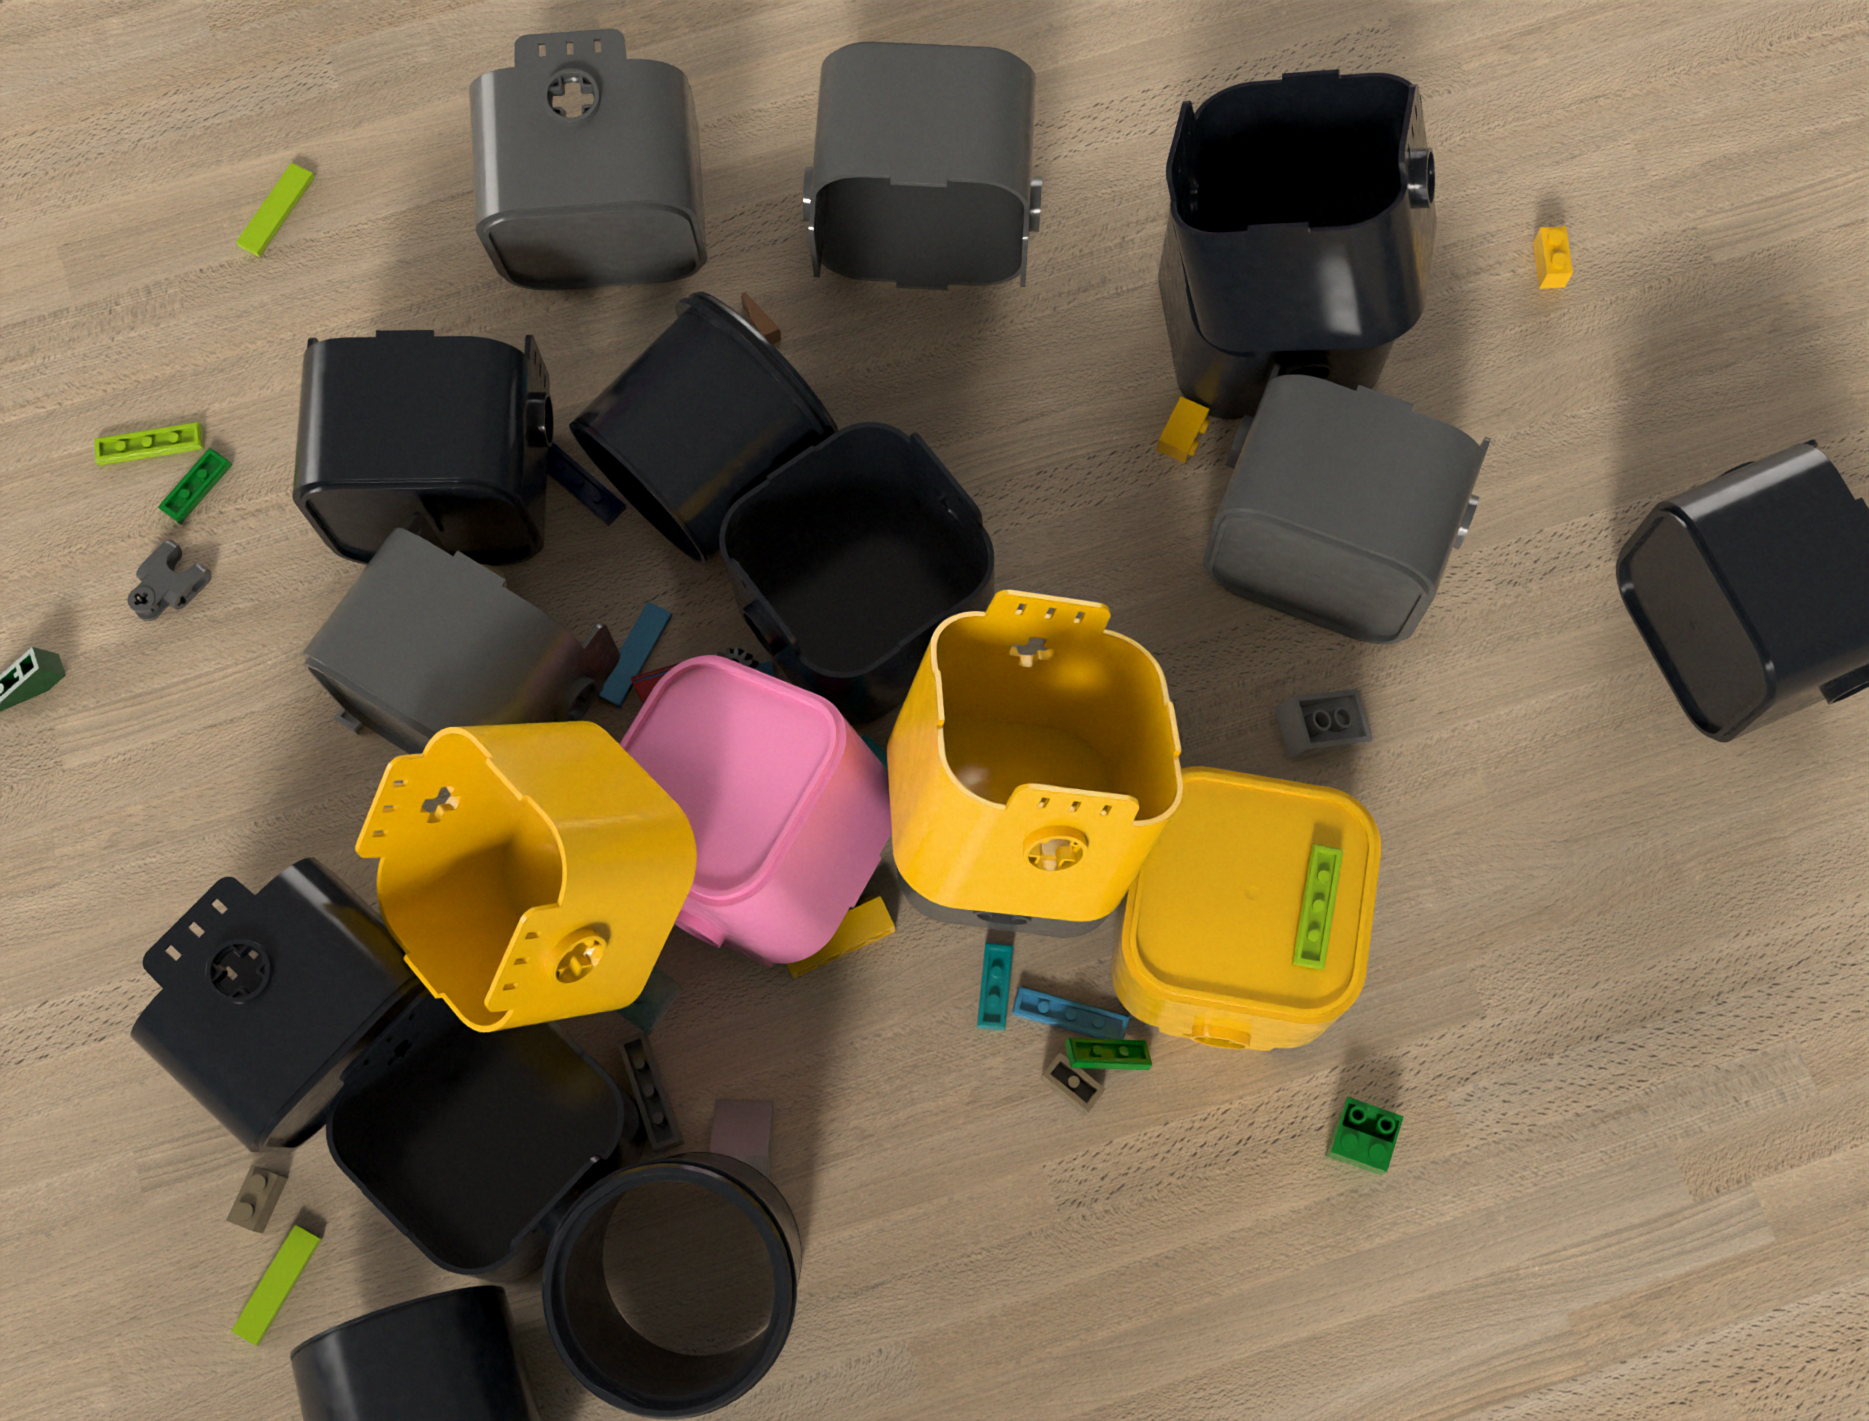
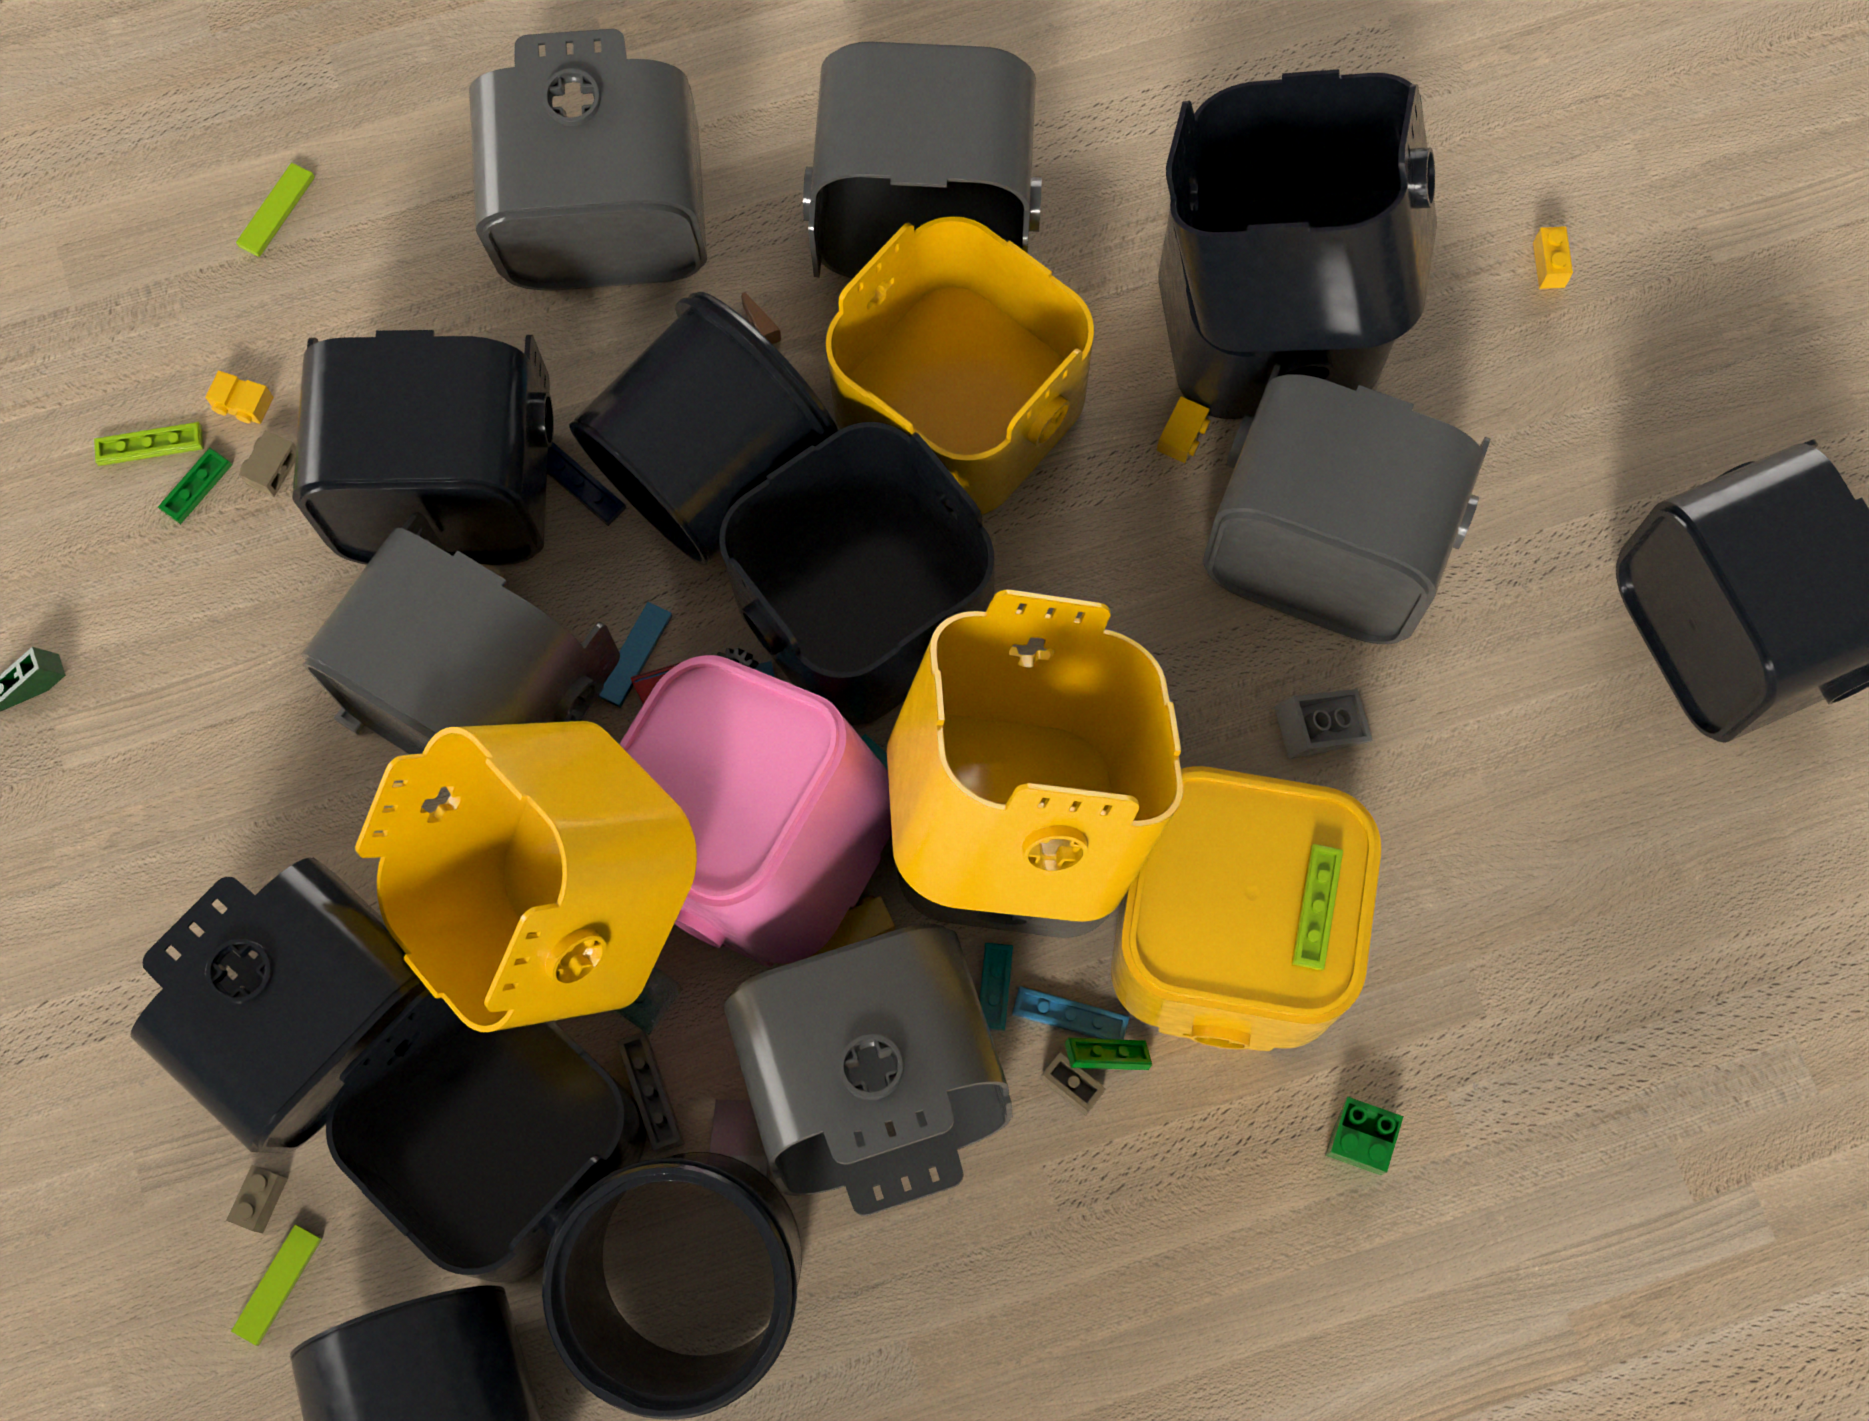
dark grey piece [127,540,211,621] -> none
none -> yellow brick [205,370,274,424]
none -> dark tan brick [239,430,296,497]
none -> dark grey container [724,924,1013,1216]
none -> yellow container [826,217,1094,514]

